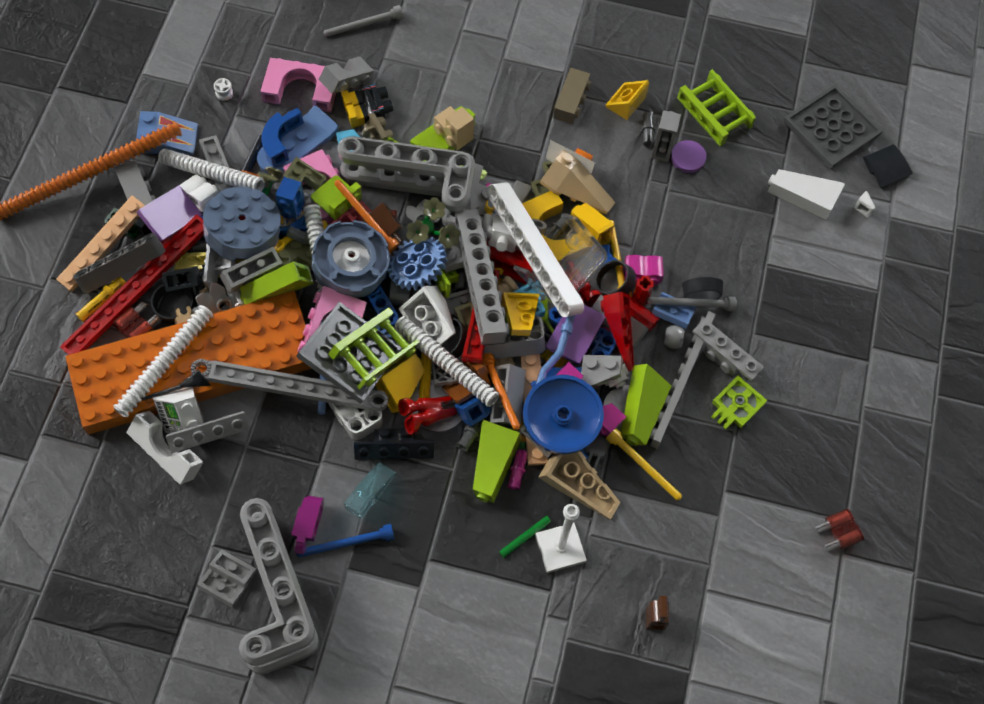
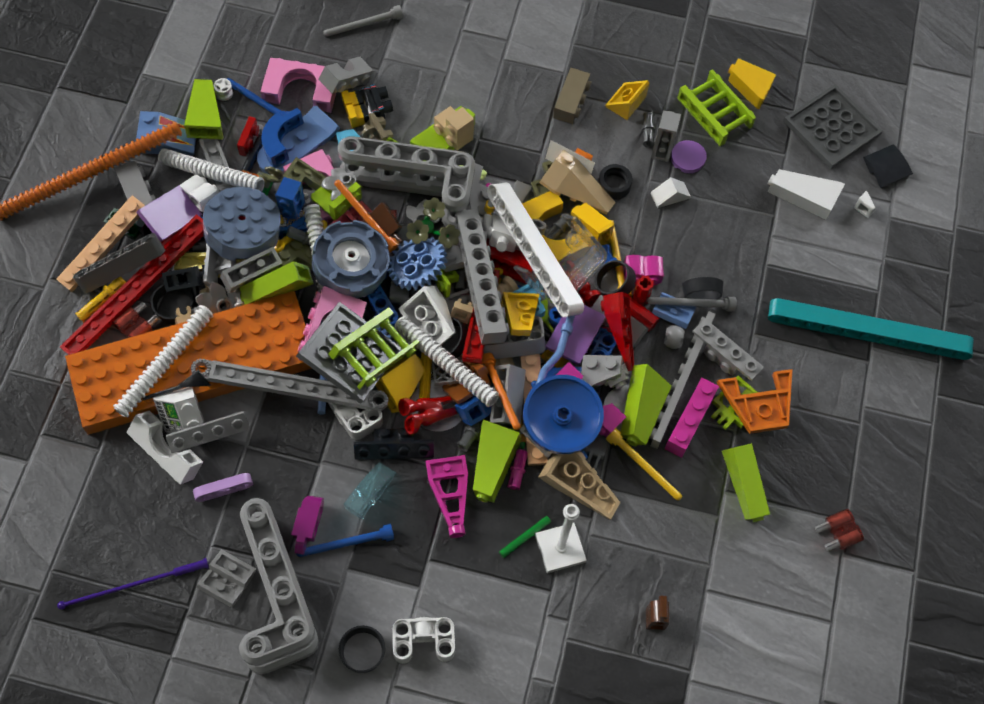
none -> dark purple piece [57,558,209,610]
none -> lime slope [184,79,223,140]
none -> lavender beam [193,473,253,502]
none -> blue piece [227,78,289,116]
none -> red plate [237,116,259,156]
none -> light grey plate [321,168,357,201]
none -> black tyre [338,625,386,673]
none -> white beam [392,617,455,664]
none -> dark pink plate [426,455,468,538]
none -> tan tile [450,298,473,324]
none -> black tyre [598,164,633,200]
none -> white slope [651,177,691,208]
none -> dark pink arch [665,378,719,458]
none -> orange wing [716,369,792,434]
none -> lime slope [722,443,770,522]
none -> yellow slope [728,58,776,110]
none -> teal beam [768,298,974,360]

